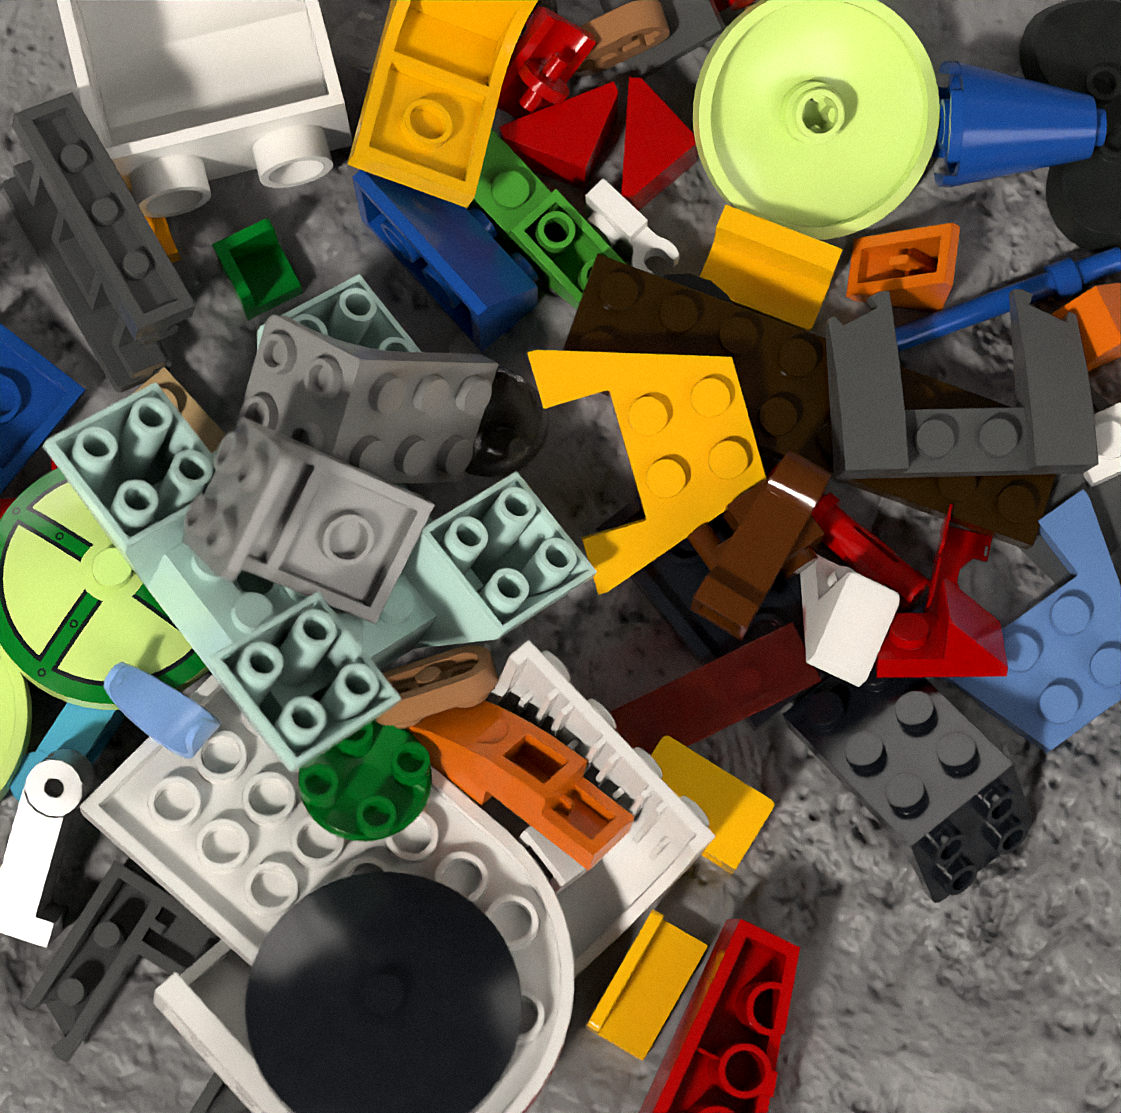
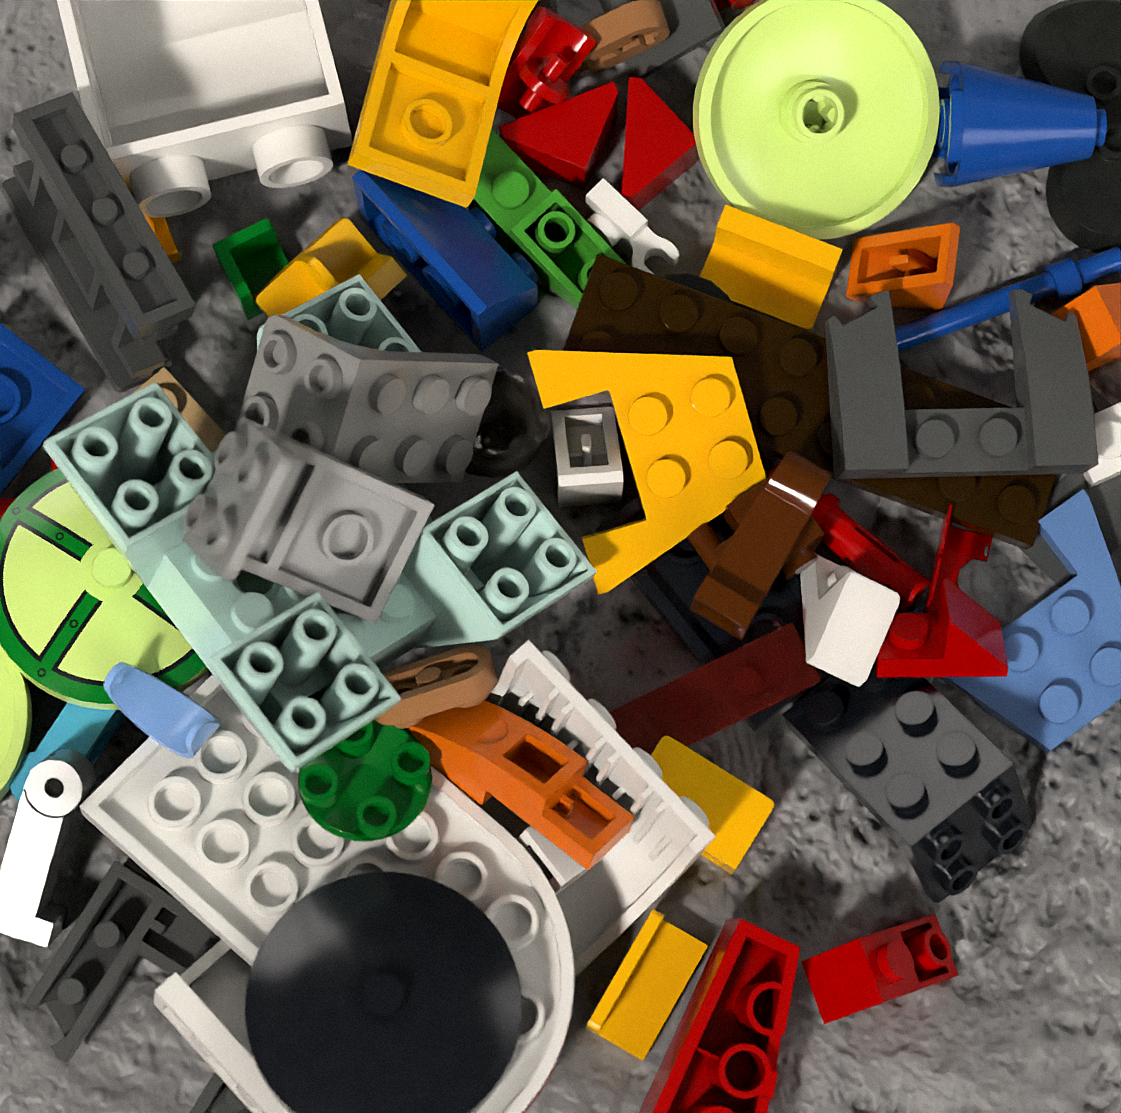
none -> yellow panel [254,217,408,318]
none -> white slope [551,406,623,507]
none -> red slope [801,914,959,1024]

